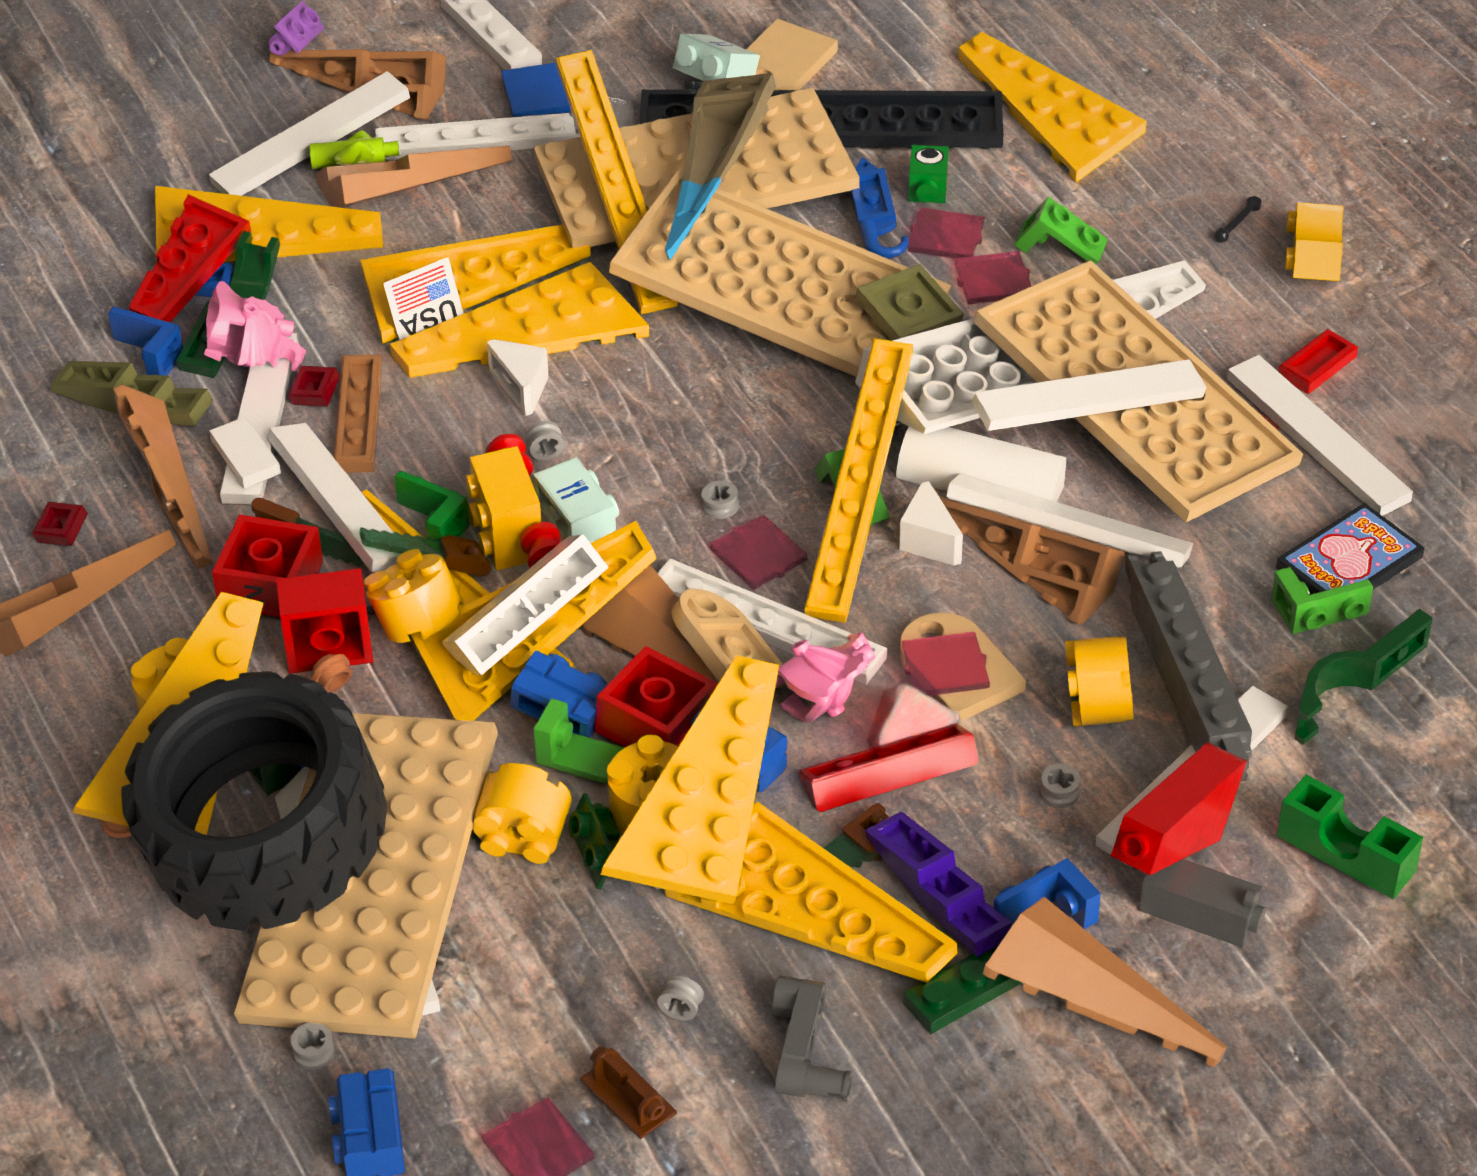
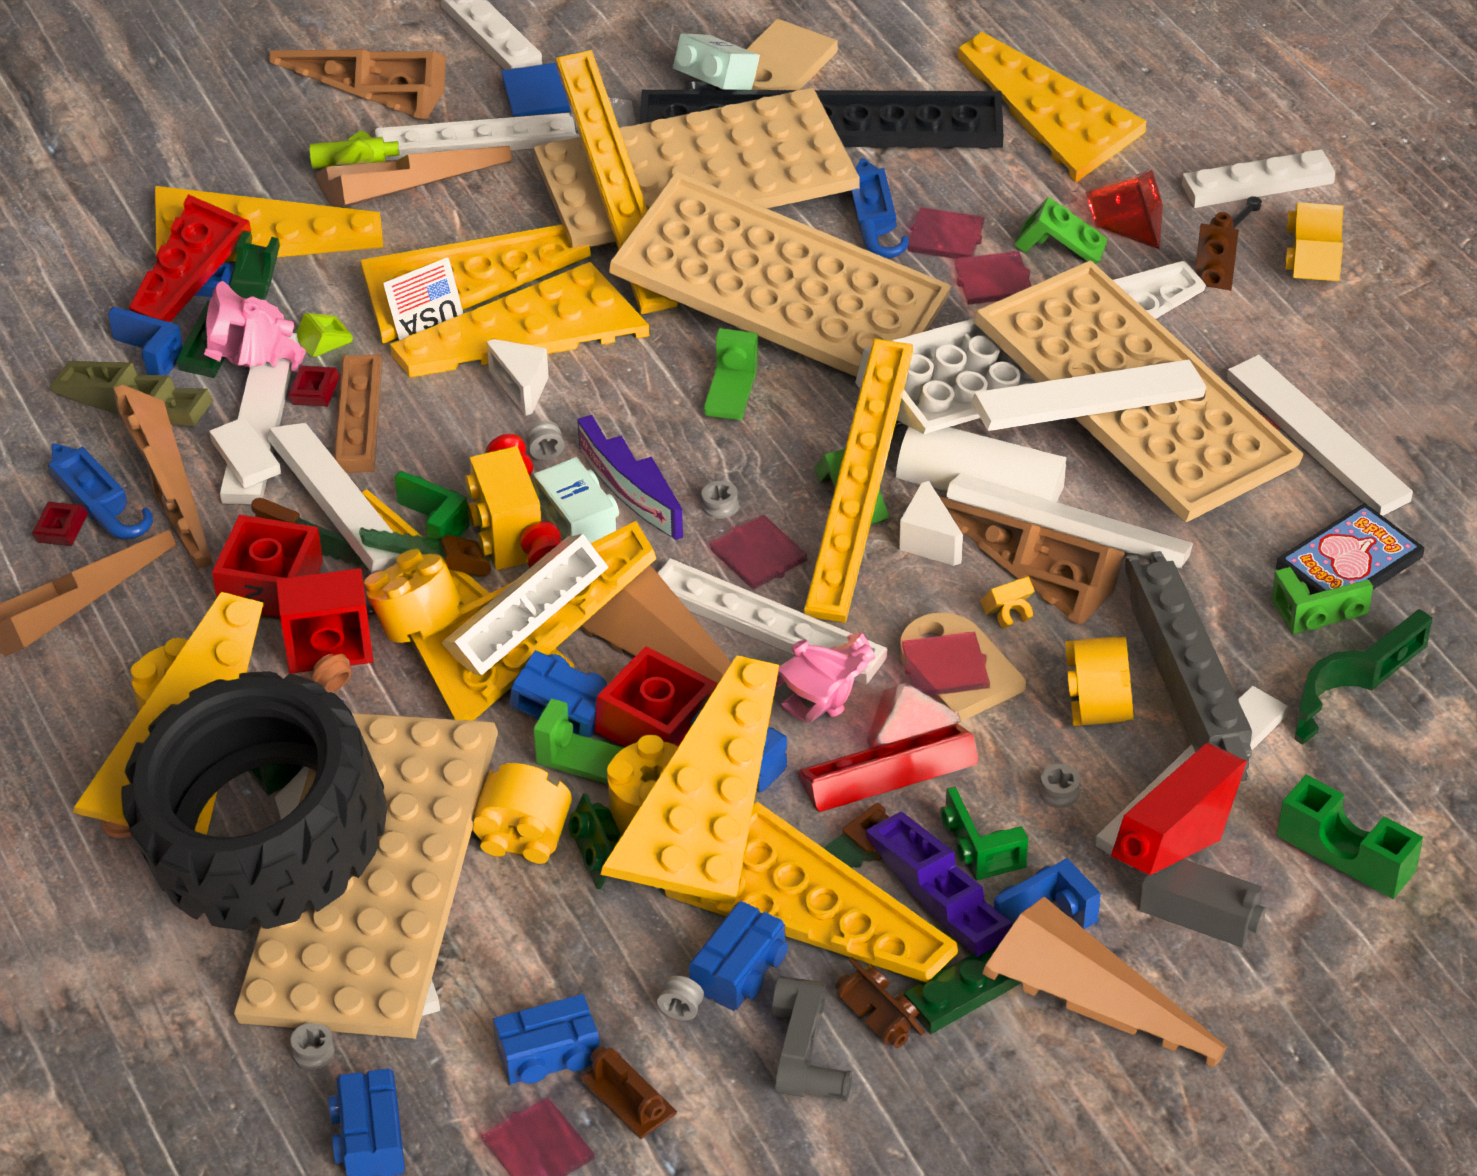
white tile [209,71,410,196] -> none
medium lavender hinge [269,0,325,55] -> none
dark tan plate [665,73,776,260] -> none
tan tile [672,589,786,688] -> none
olive plate [855,264,964,341] -> none
green brick [909,145,949,203] -> none
red tile [1278,329,1358,394] -> none
none -> blue plate [48,443,153,539]
none -> lime slope [296,313,354,357]
none -> blue brick [492,994,600,1085]
none -> slope [577,415,683,540]
none -> blue brick [689,901,788,1011]
none -> bright green bracket [704,328,758,420]
none -> reddish brown hinge [835,957,925,1048]
none -> green bracket [940,787,1029,881]
none -> yellow tile [980,576,1035,629]
none -> clear red slope [1086,169,1163,249]
none -> white plate [1182,149,1335,208]
none -> reddish brown hinge [1195,212,1239,291]

